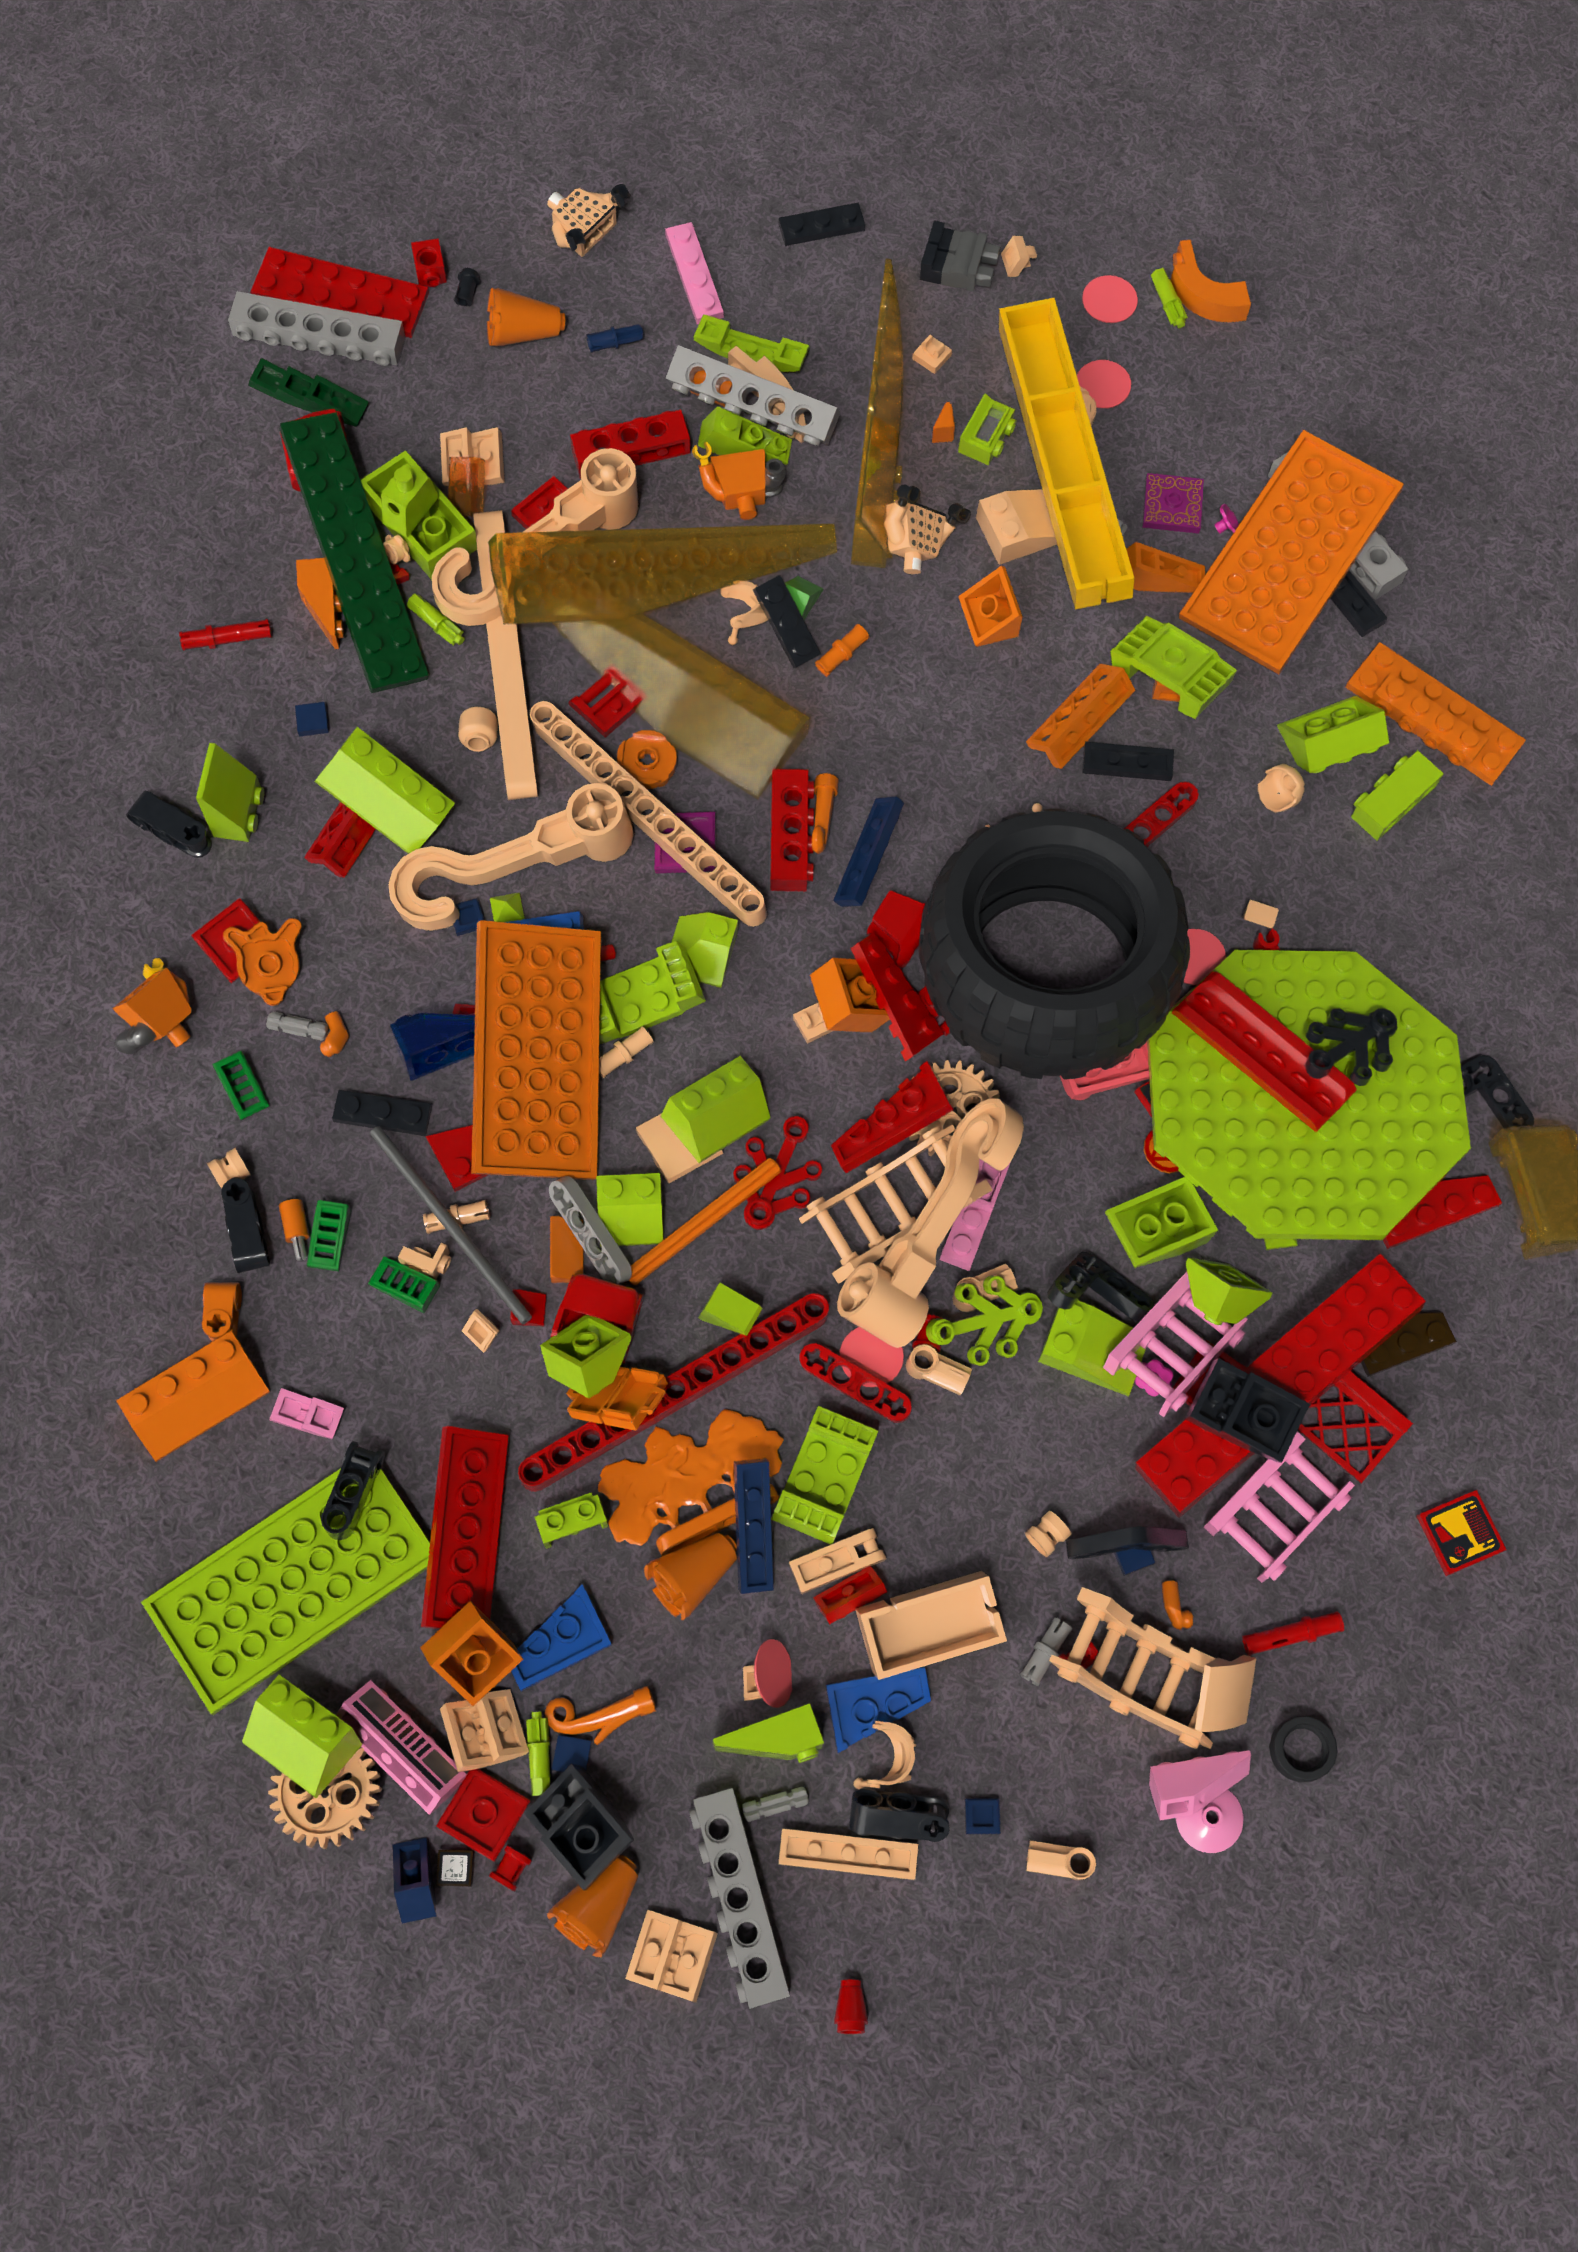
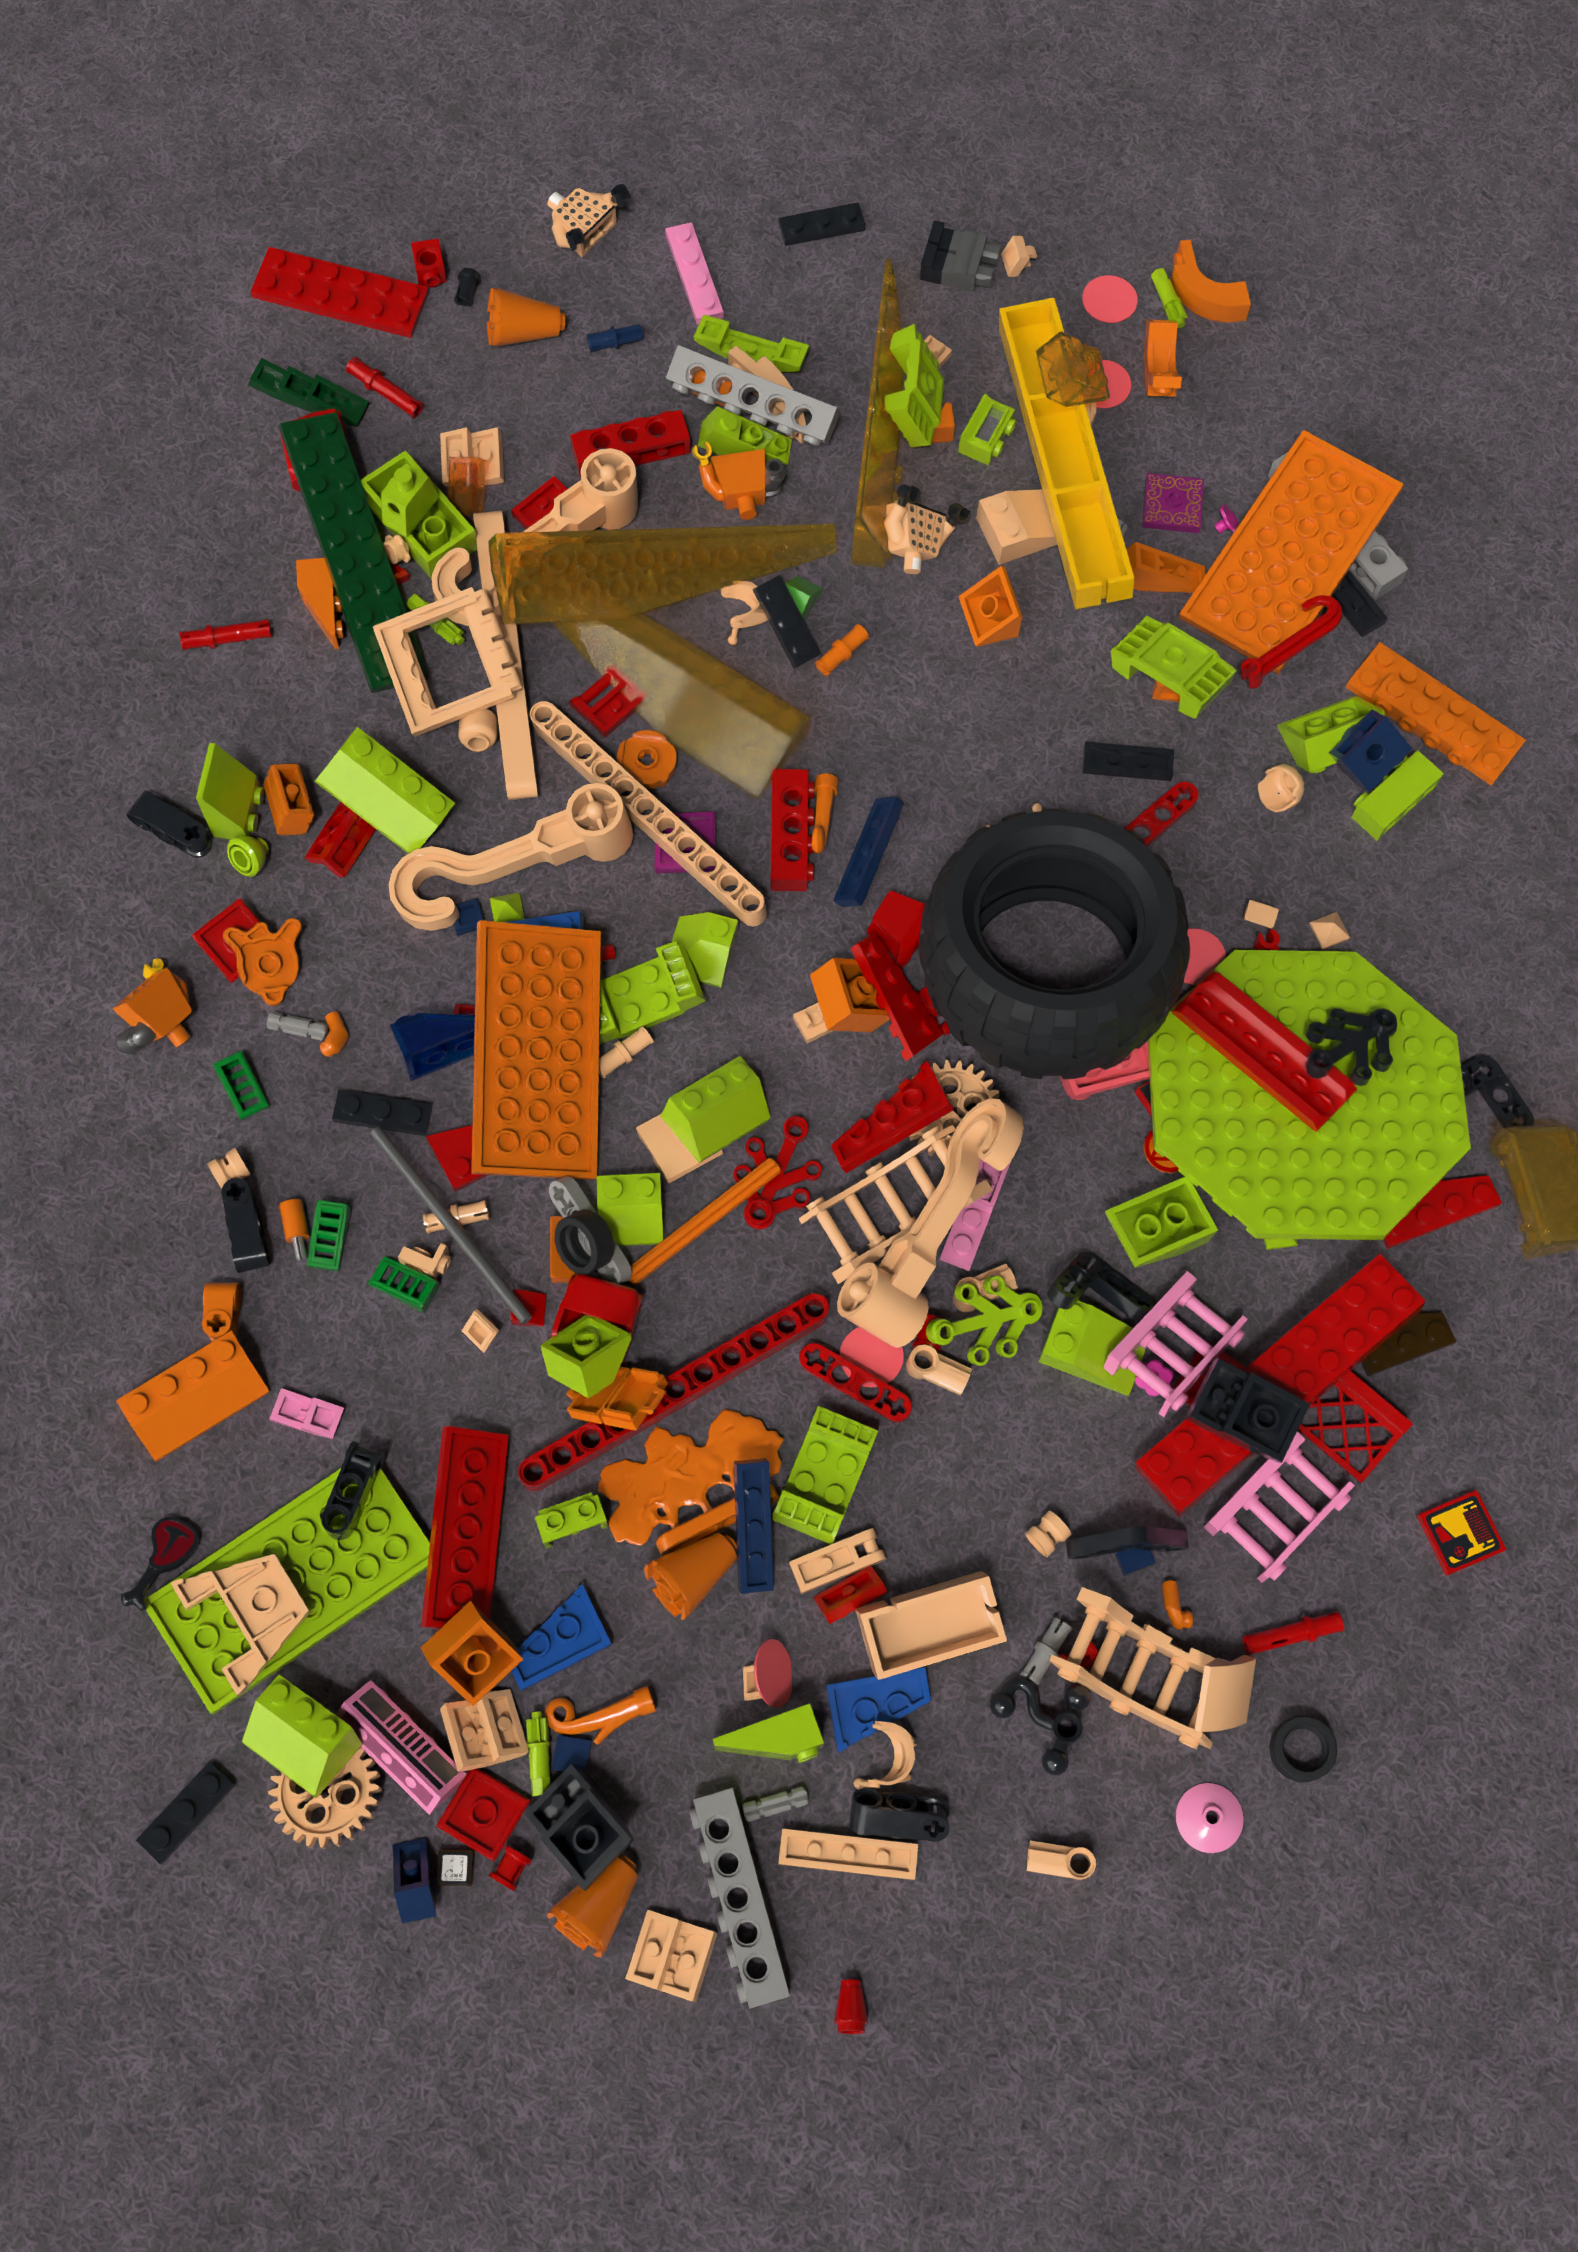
light grey brick [228,291,405,366] -> none
dark blue tile [295,702,329,737] -> none
lime slope [698,1283,763,1336] -> none
dark blue tile [965,1799,1000,1834] -> none
orange fence [1026,664,1135,769] -> none
bright pink slope [1149,1750,1251,1820] -> none
lime slope [1186,1258,1272,1325] -> none
none -> black piece [121,1517,200,1611]
none -> black plate [136,1762,236,1865]
none -> light nougat wing [171,1554,311,1696]
none -> lime brick [227,836,269,877]
none -> orange brick [263,764,314,835]
none -> red pin [346,356,424,419]
none -> light nougat hinge [373,587,522,737]
none -> black tyre [554,1210,614,1274]
none -> lime plate [885,324,944,447]
none -> black piece [989,1677,1091,1776]
none -> clear yellow slope [1036,331,1110,407]
none -> orange arch [1144,319,1182,397]
none -> red piece [1241,595,1342,689]
none -> light nougat slope [1309,912,1350,950]
none -> dark blue brick [1329,710,1412,792]

